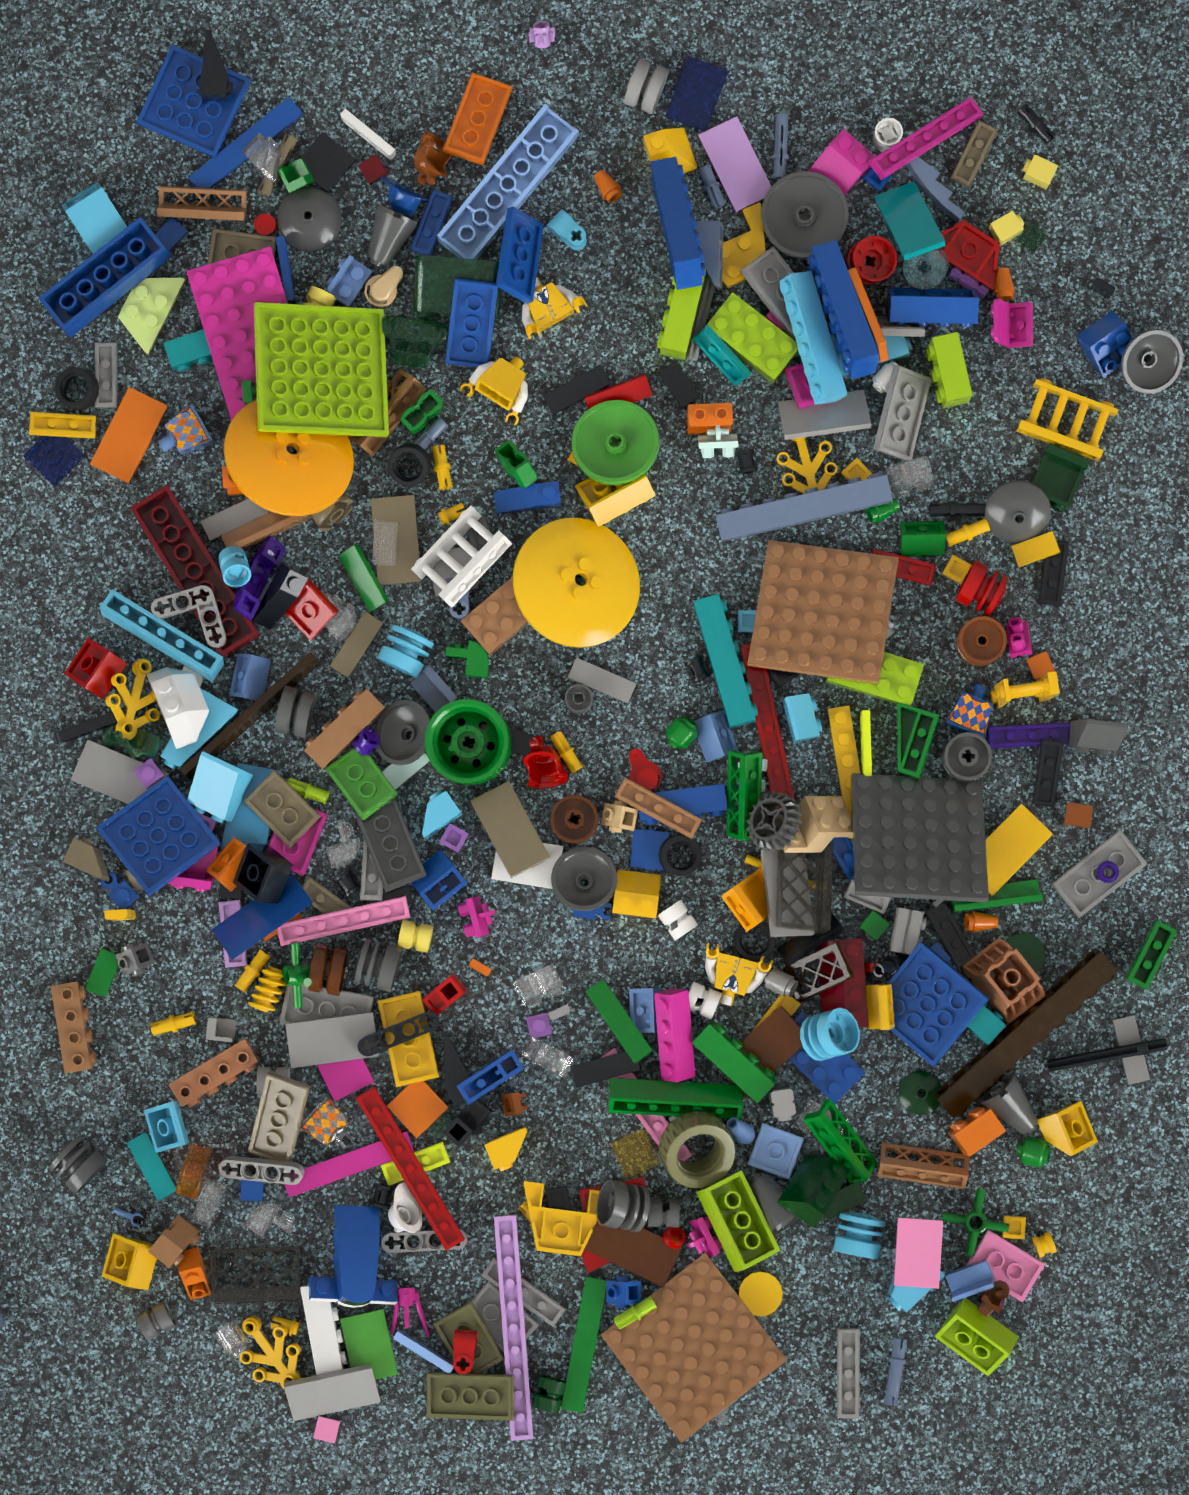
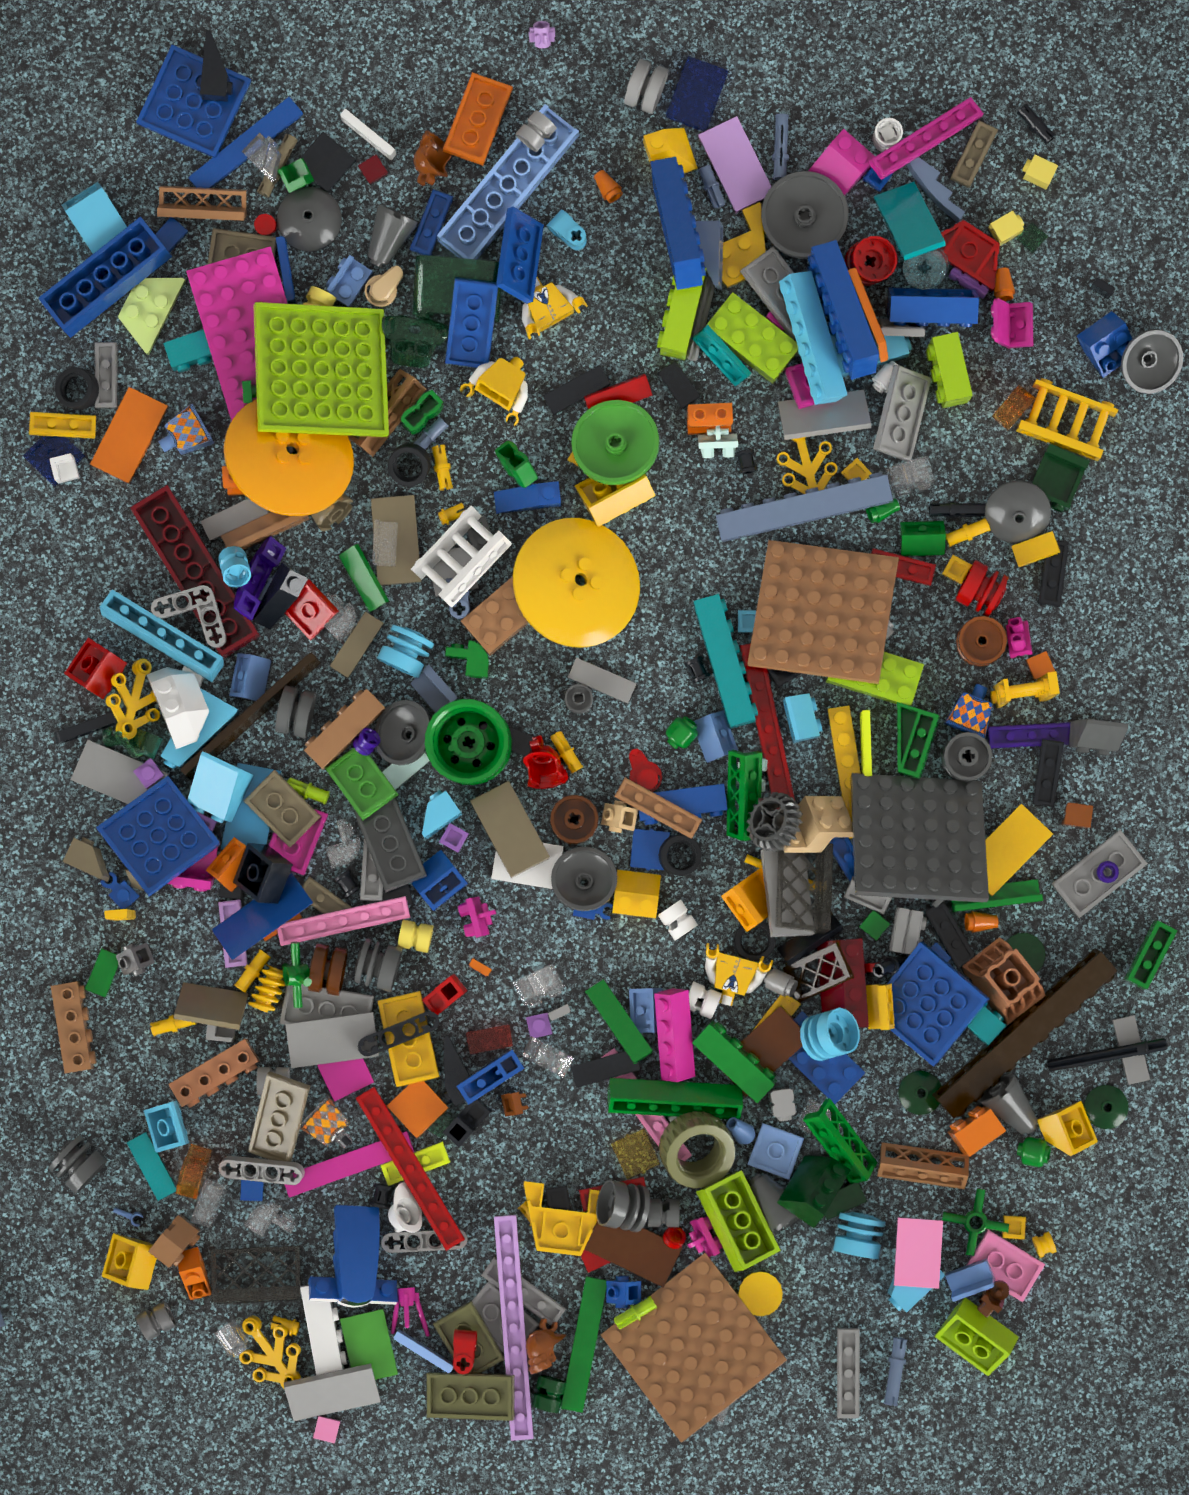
blue piece [380,176,428,216] -> none
yellow slope [484,1126,528,1172] -> none
none -> white panel [49,453,80,484]
none -> dark tan tile [174,982,248,1030]
none -> clear red plate [466,1024,513,1054]
none -> light grey wheel [515,110,556,152]
none -> dark orange helmet [526,1319,566,1375]
none -> clear orange brick [992,384,1036,430]
none -> dark green dish [1084,1085,1128,1129]

